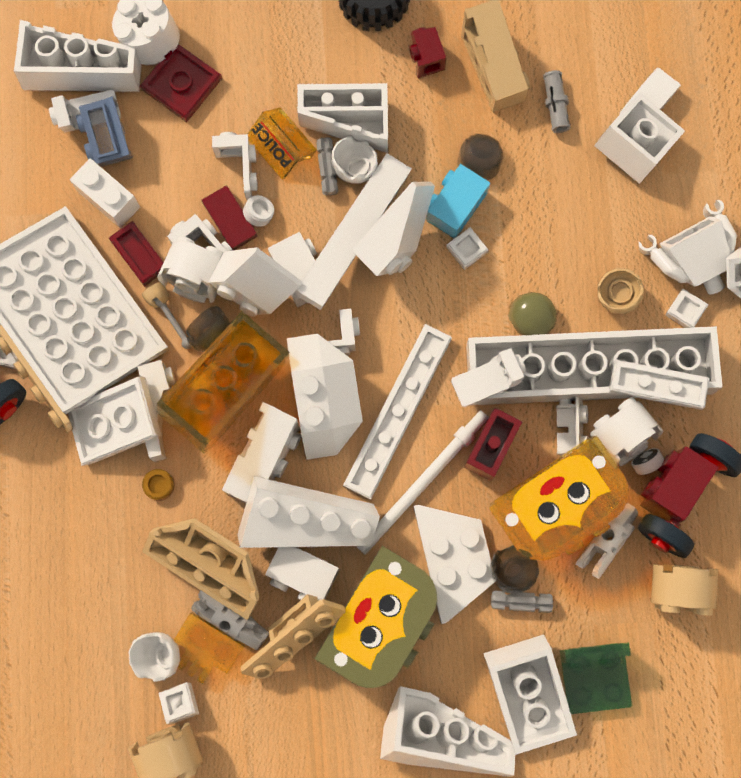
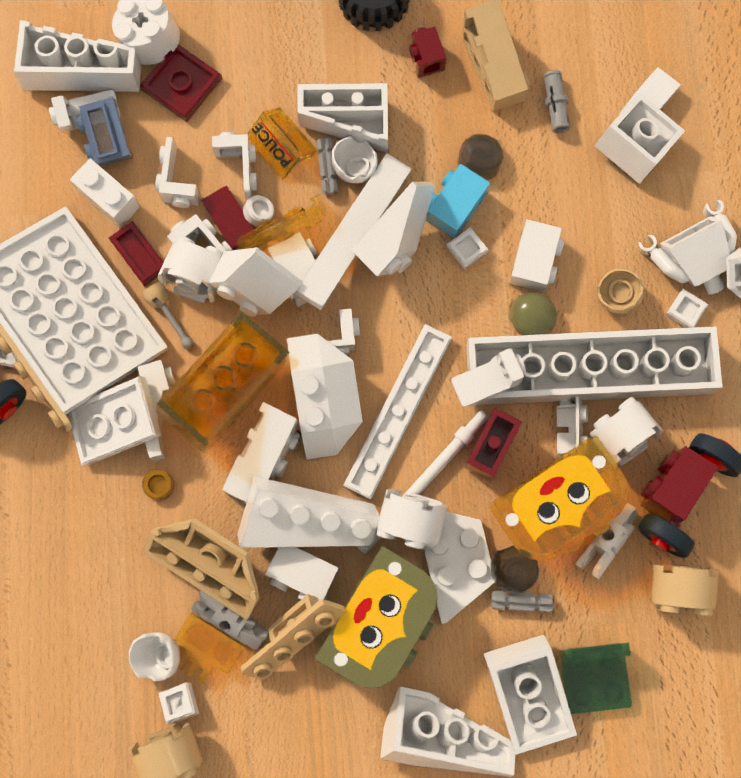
clear smoke hair [186,305,231,352] -> none
white tile [609,360,709,410] -> none
white tile [631,448,664,475] -> none
none -> white bracket [155,137,200,208]
none -> clear yellow wing [237,194,325,251]
none -> white brick [377,489,448,549]
none -> white brick [509,219,565,293]

